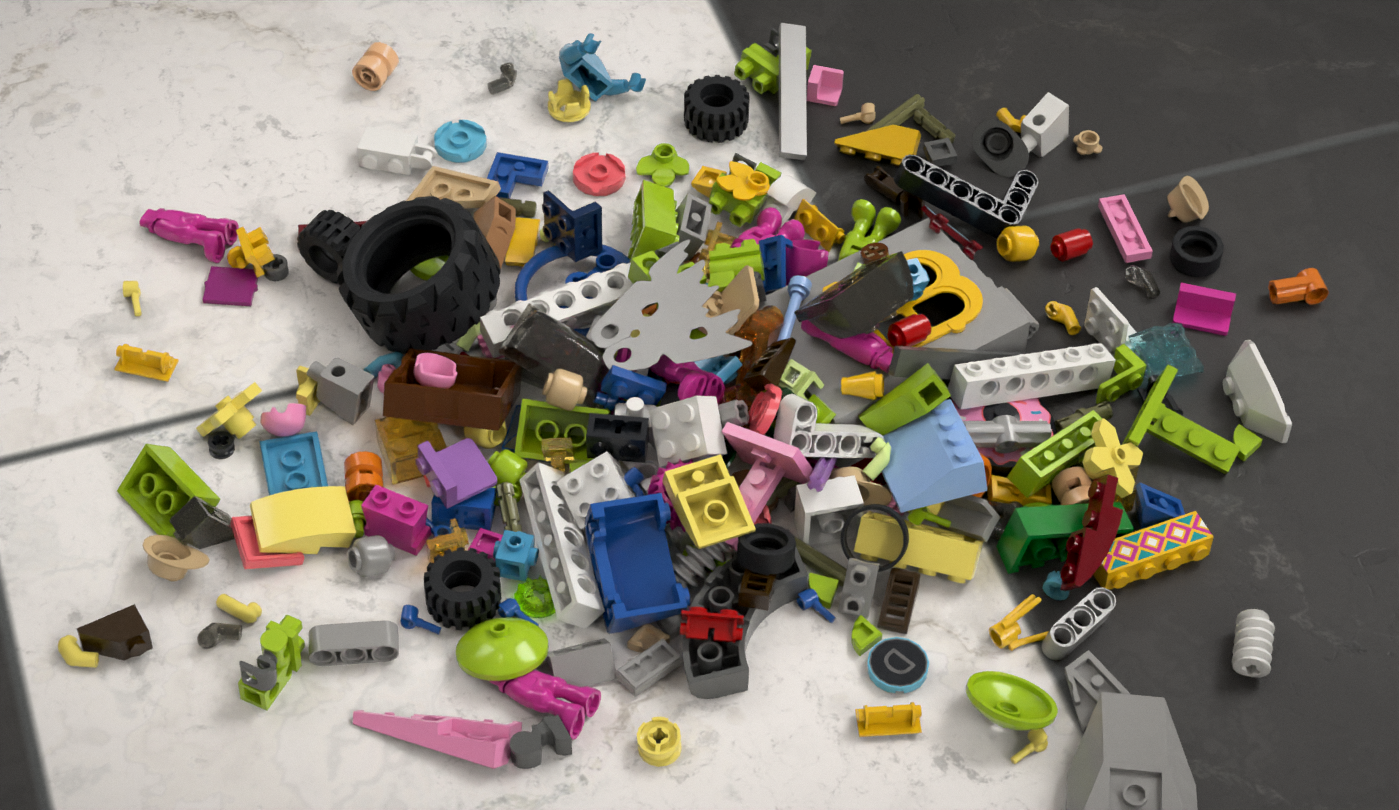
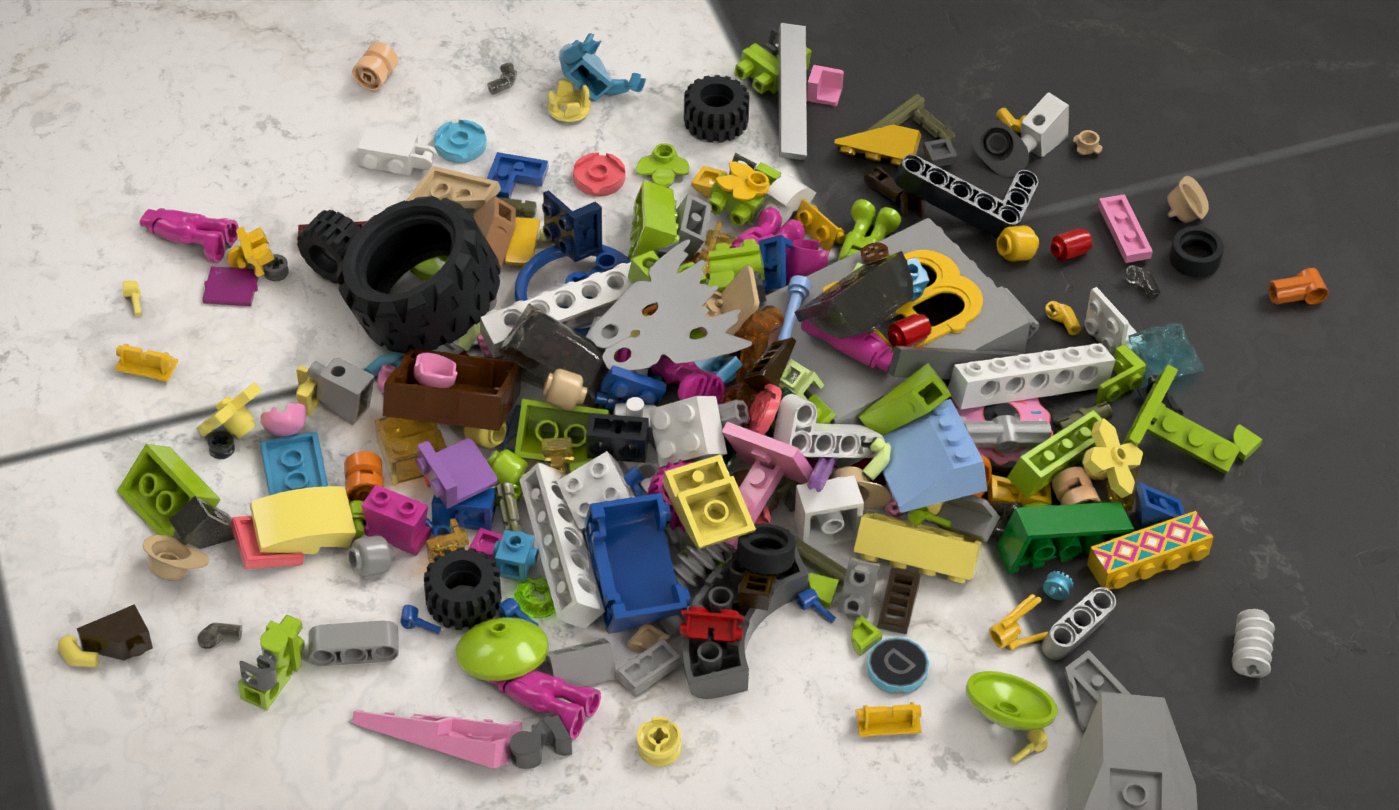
light yellow arm [216,594,262,623] -> none
tan hand [839,103,875,124] -> none
yellow cone [841,371,884,400] -> none
black tyre [841,504,909,572] -> none
dark red flag [921,205,983,260] -> none
dark red slope [1060,474,1123,591] -> none
dark pink panel [1172,283,1236,336] -> none
white wedge [1223,340,1292,443] -> none

